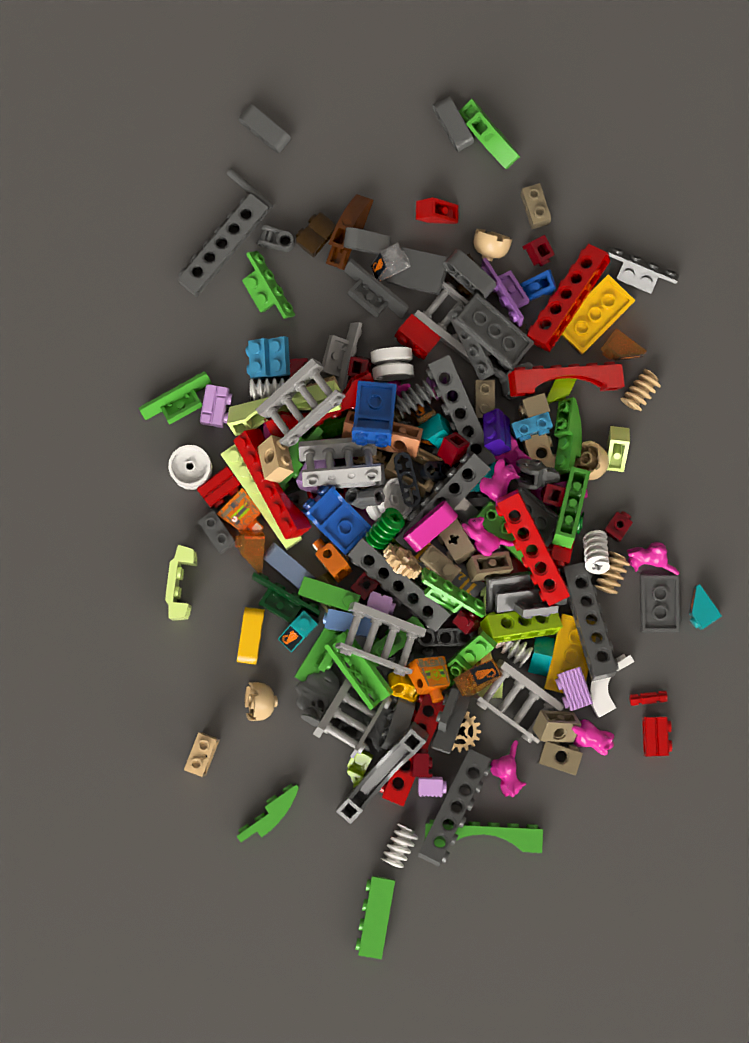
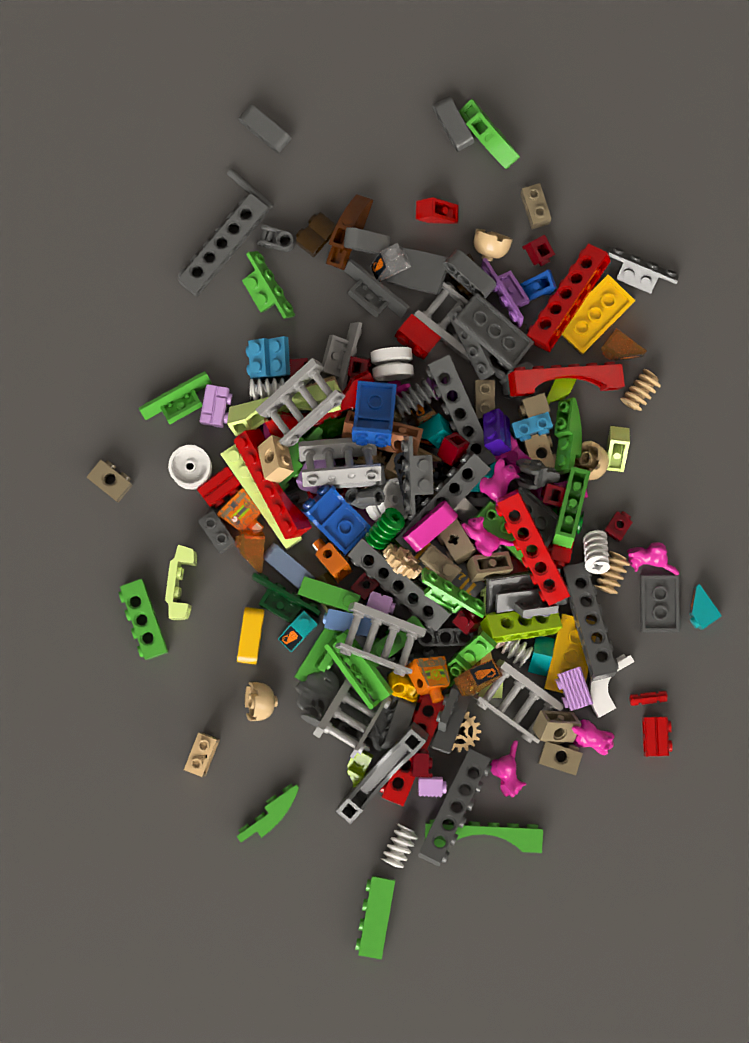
none -> dark tan brick [86,460,133,503]
none -> bright green brick [118,579,168,660]
none -> dark grey bracket [401,436,434,515]

